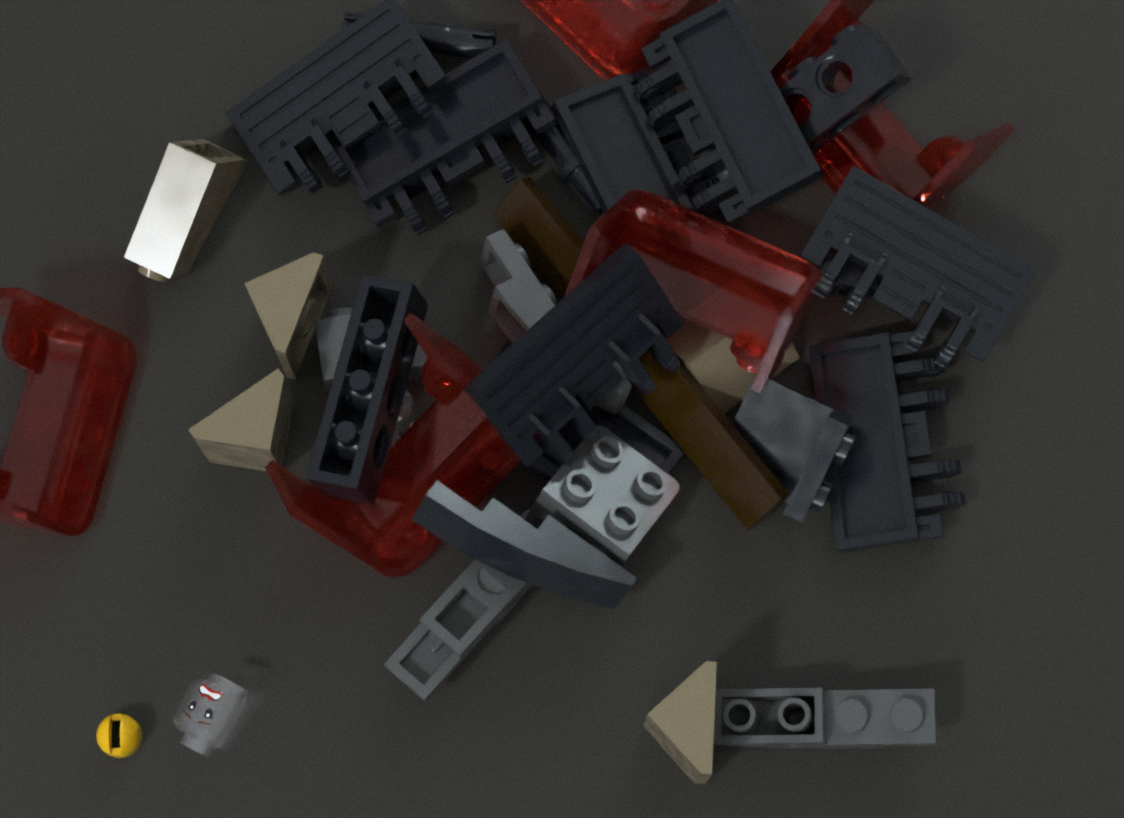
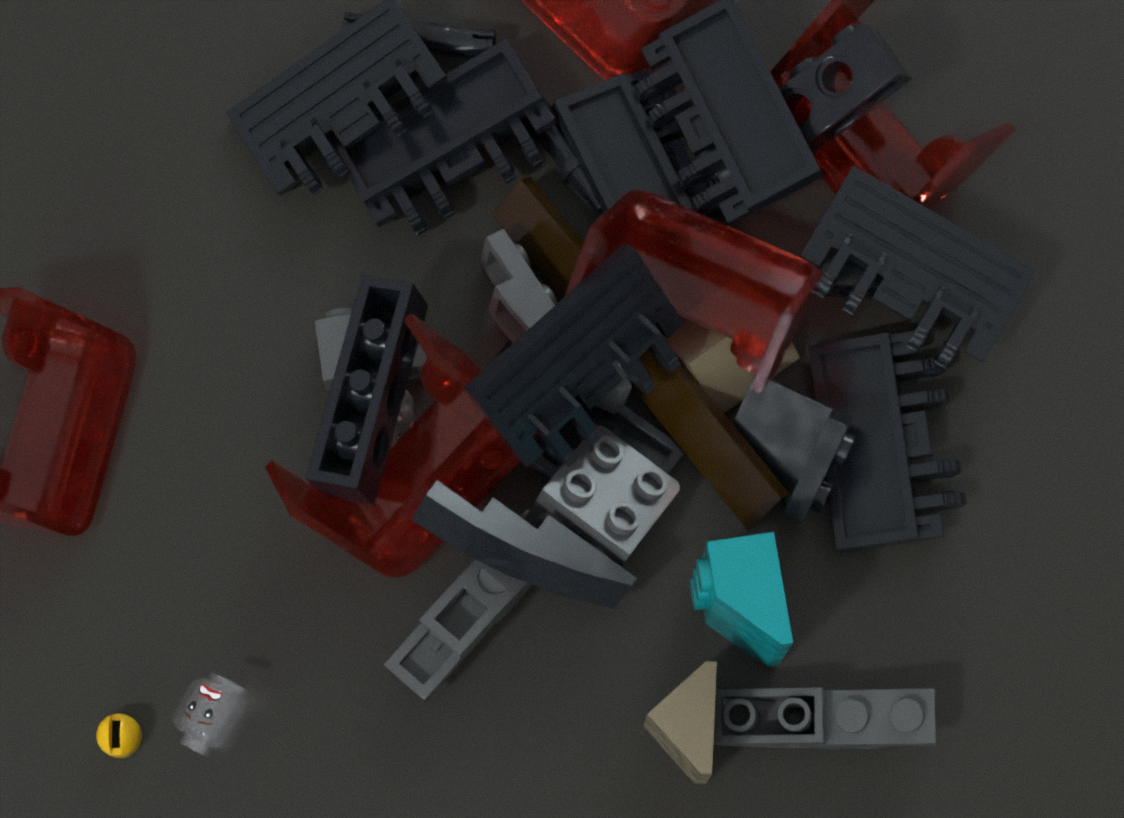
slope [124,139,248,282] -> none
dark tan slope [188,368,296,474] -> none
dark tan slope [244,252,333,381] -> none
none -> teal slope [689,532,793,668]

